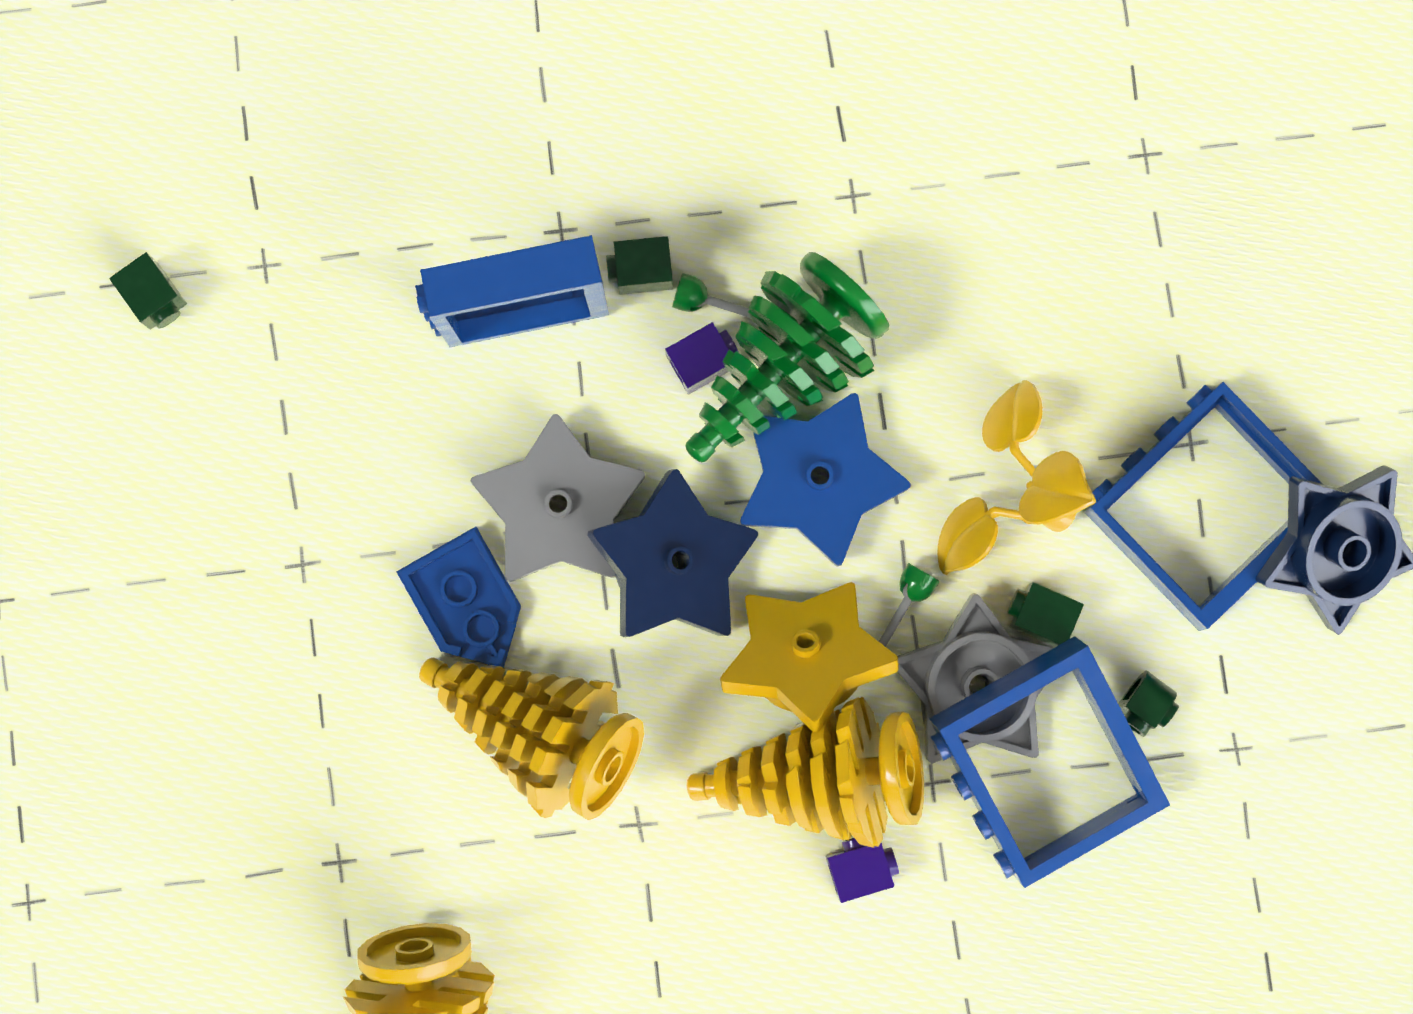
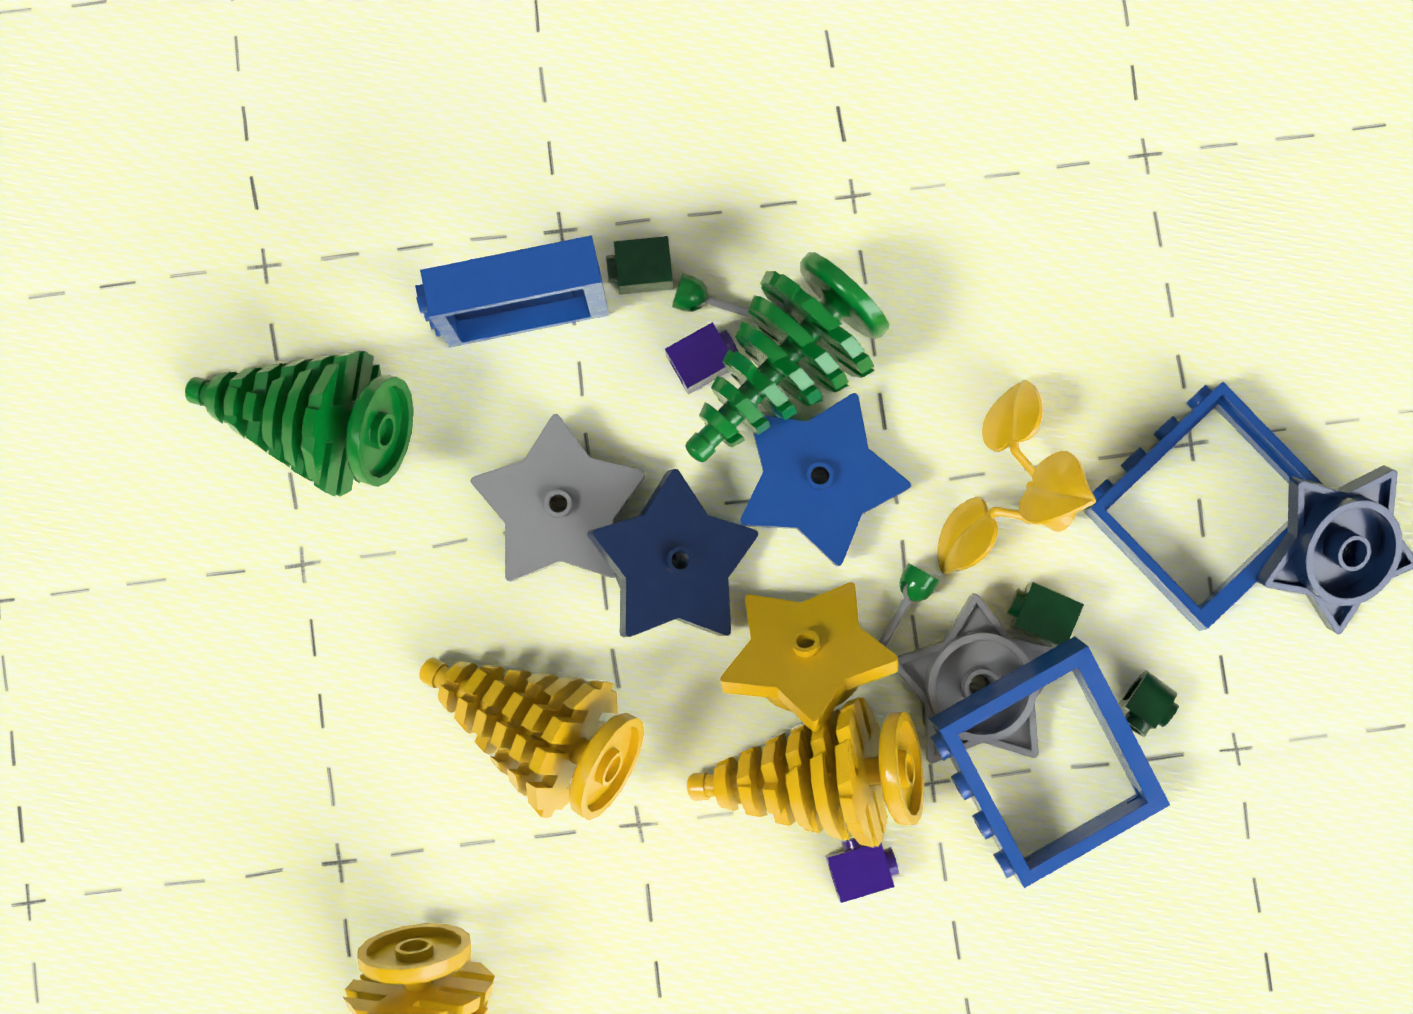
dark green brick [109,252,187,330] -> none
blue tile [396,526,521,668] -> none
none -> green plant [185,350,414,497]

